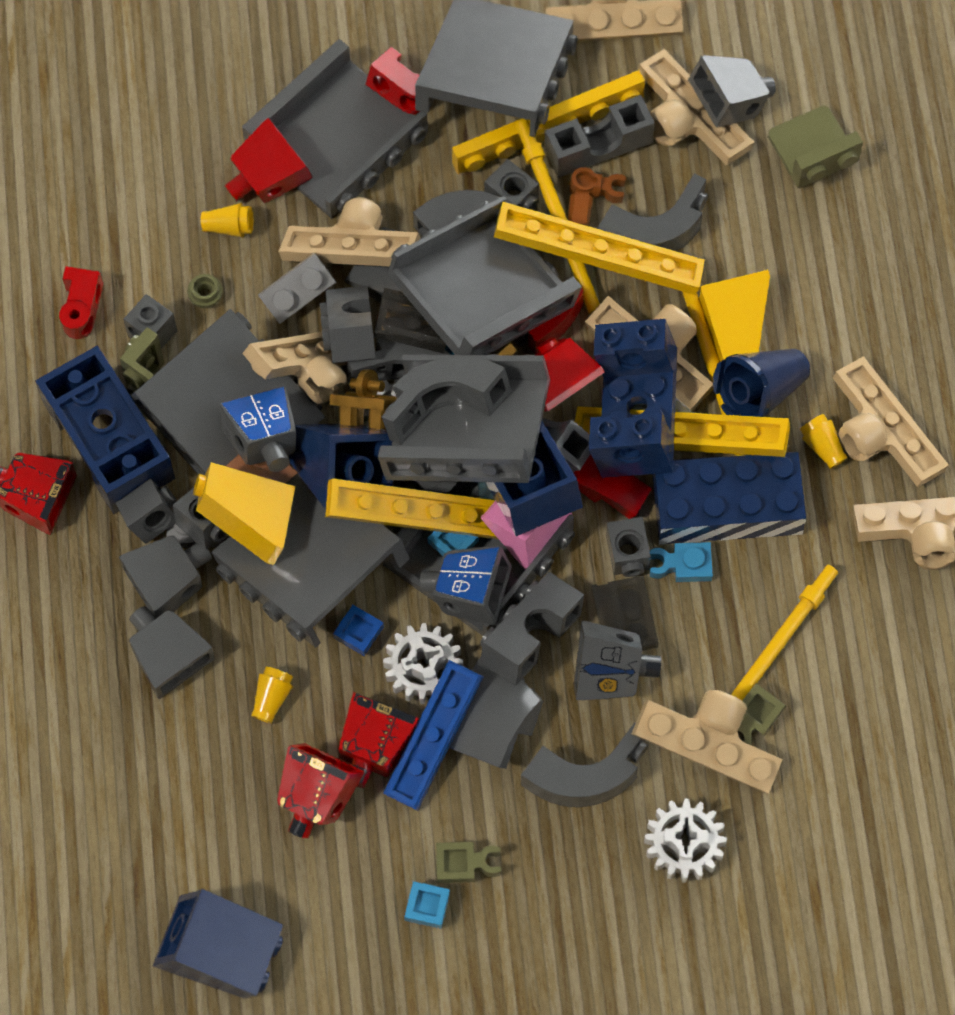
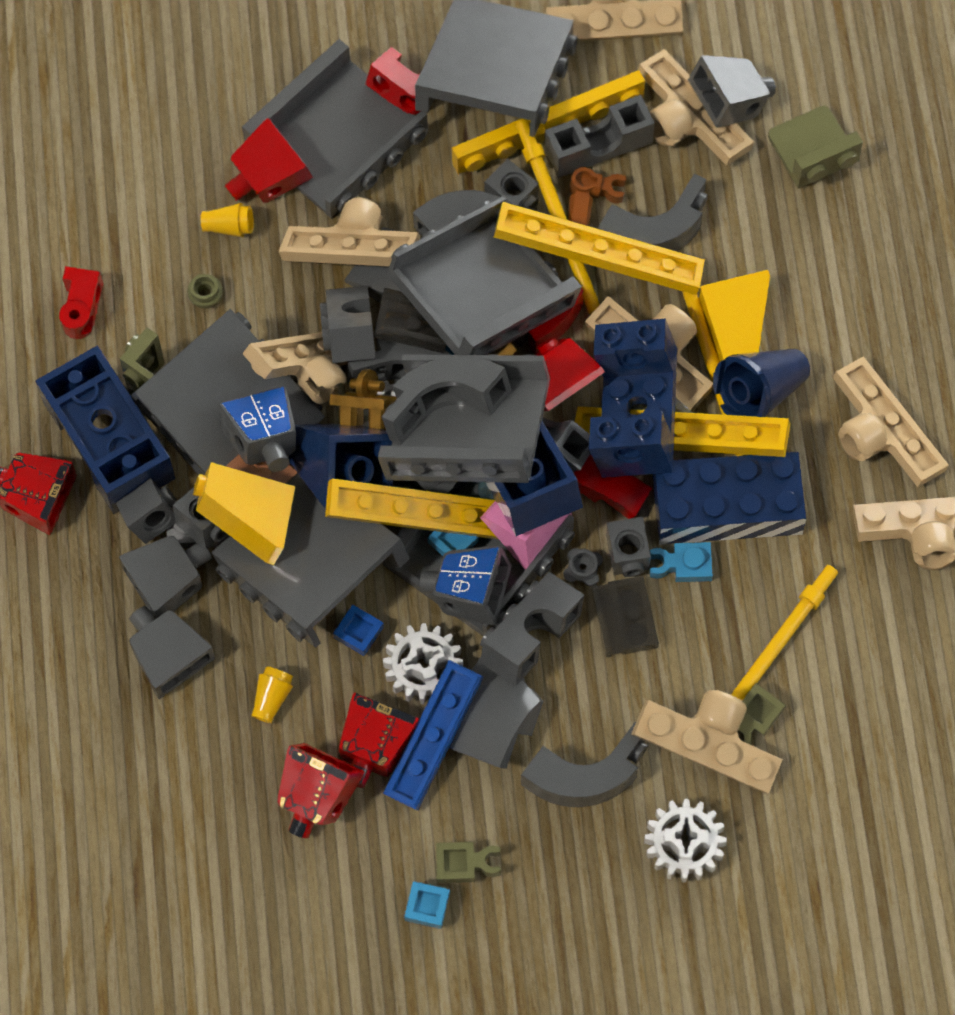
dark grey brick [123,294,177,349] -> none
dark blue slope [152,889,283,998] -> none
light grey plate [258,252,336,324] -> none
dark grey torso [573,621,661,700] -> none
yellow cone [800,414,848,469] -> none
none -> dark grey plate [563,548,603,586]

